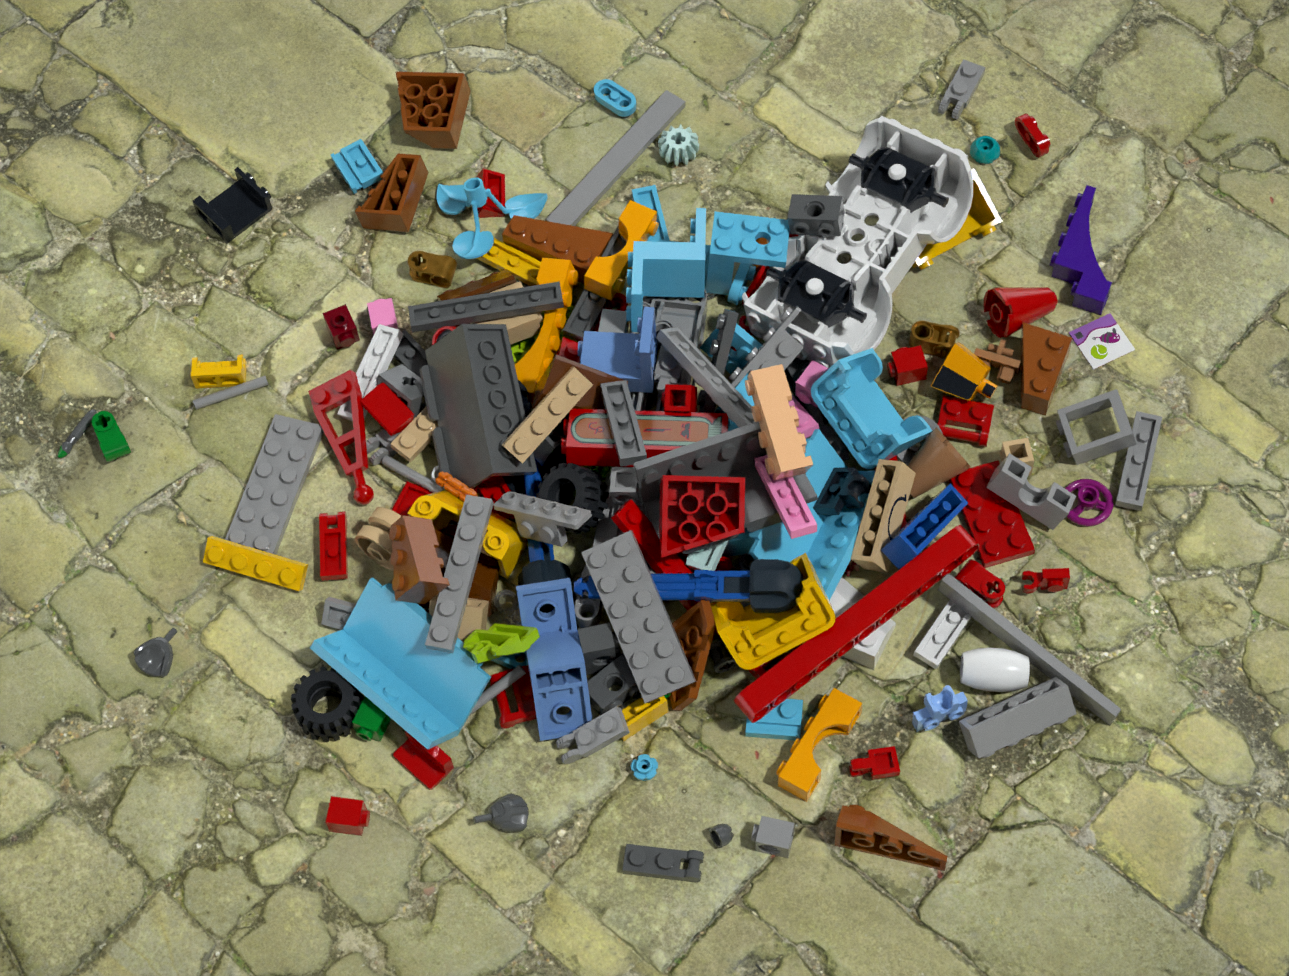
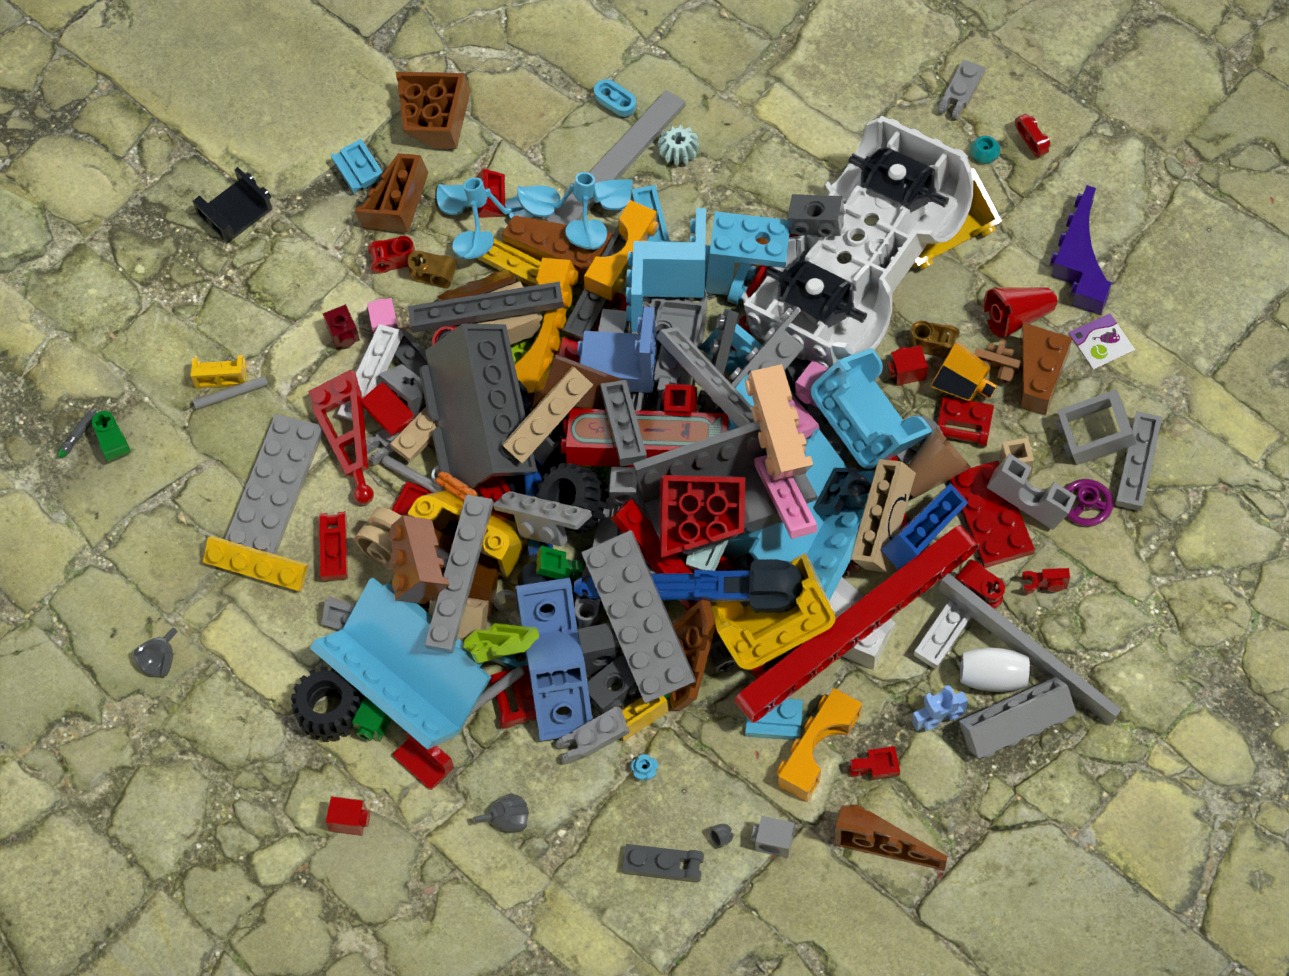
none -> red piece [368,236,416,273]
none -> medium azure plant [517,172,633,250]
none -> green plate [536,546,583,580]

